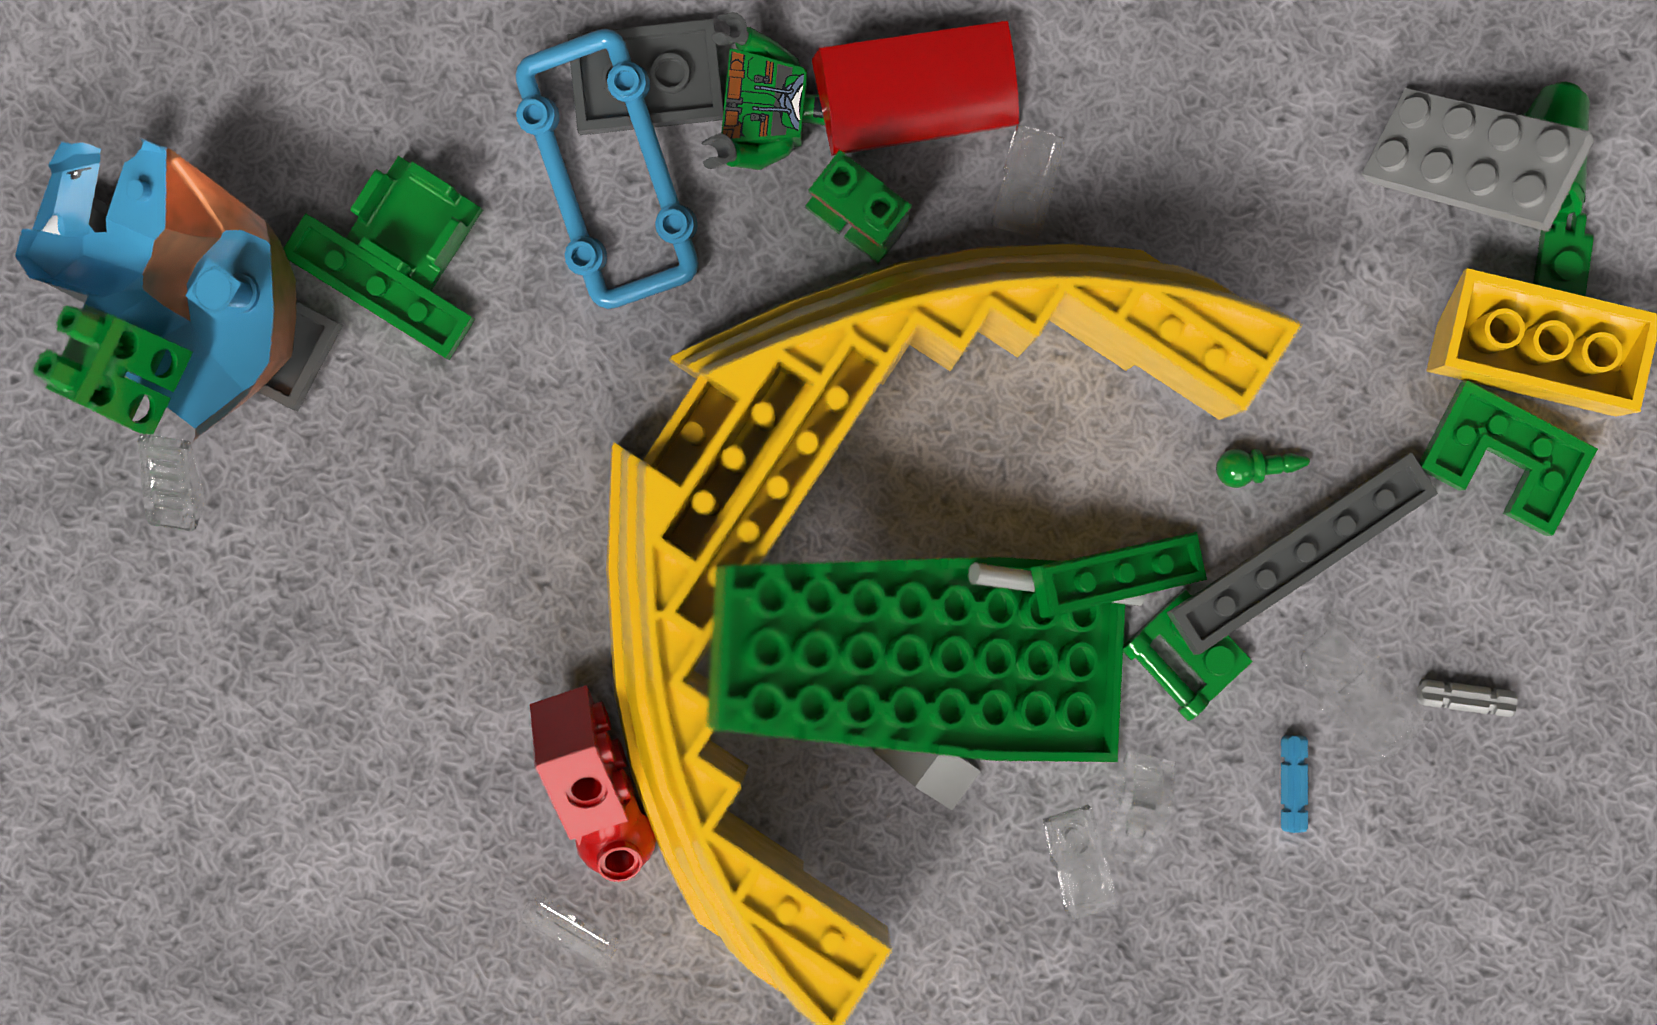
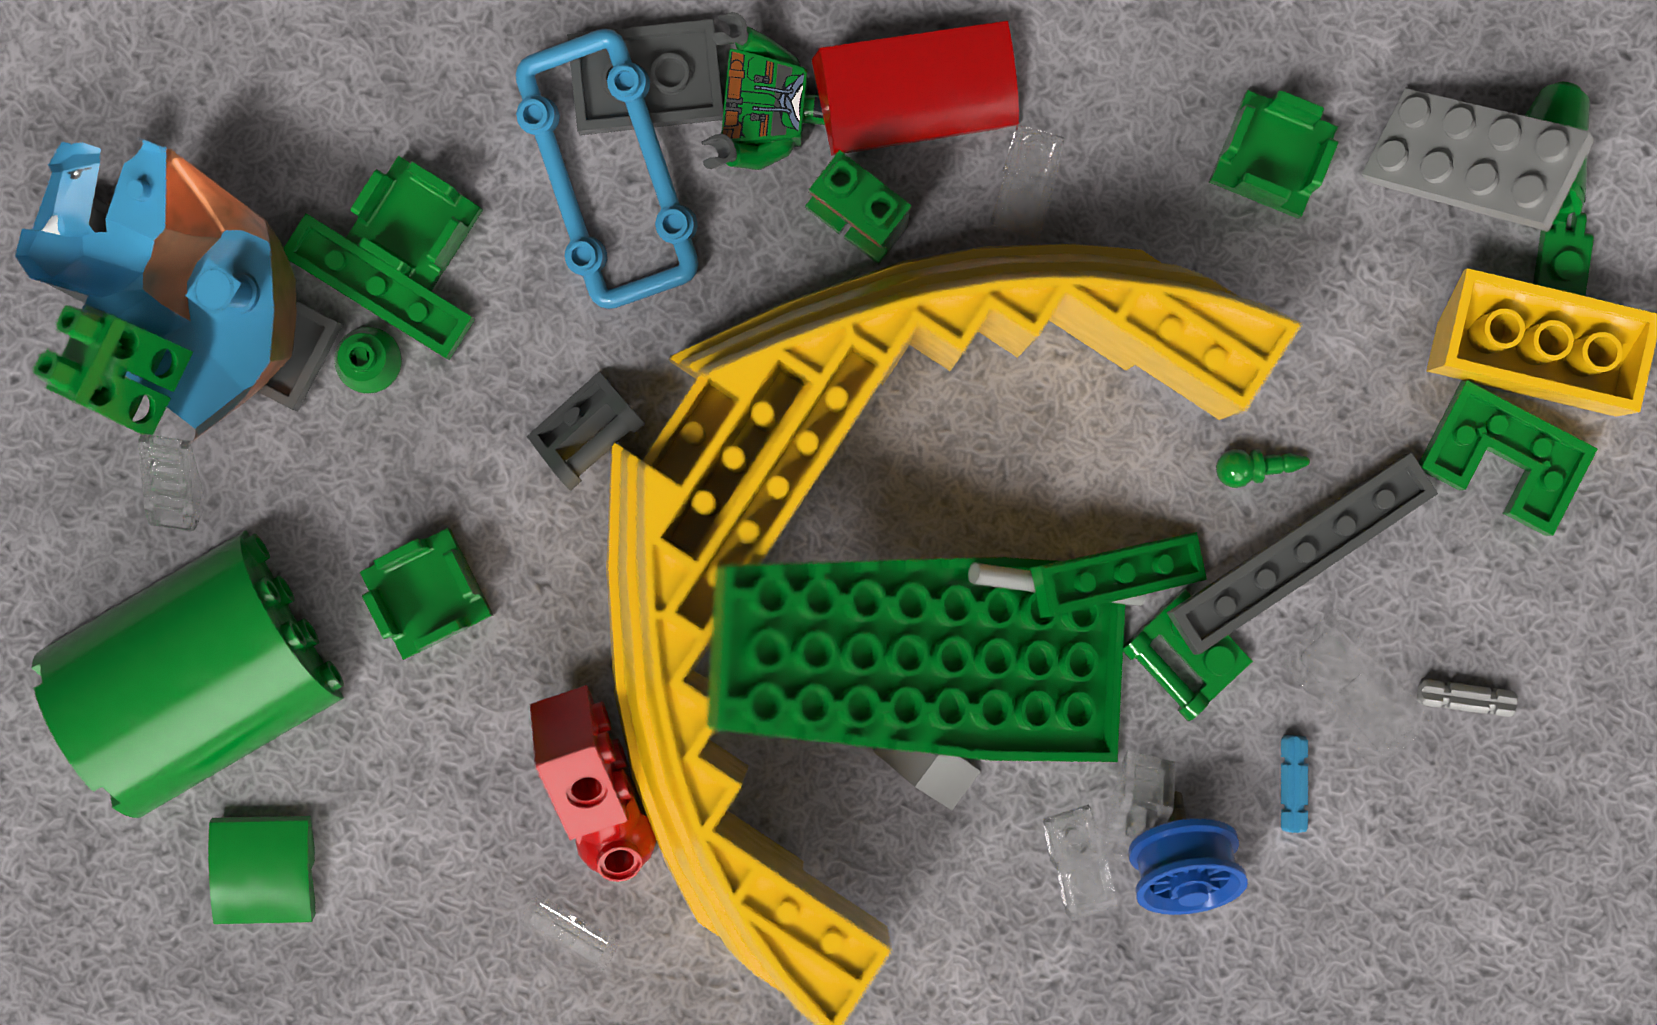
none -> green cylinder [32,530,344,818]
none -> green slope [208,816,316,924]
none -> green cone [334,327,402,394]
none -> green panel [360,528,493,660]
none -> dark grey plate [527,372,645,490]
none -> blue wheel [1128,791,1248,915]
none -> green panel [1209,90,1339,219]

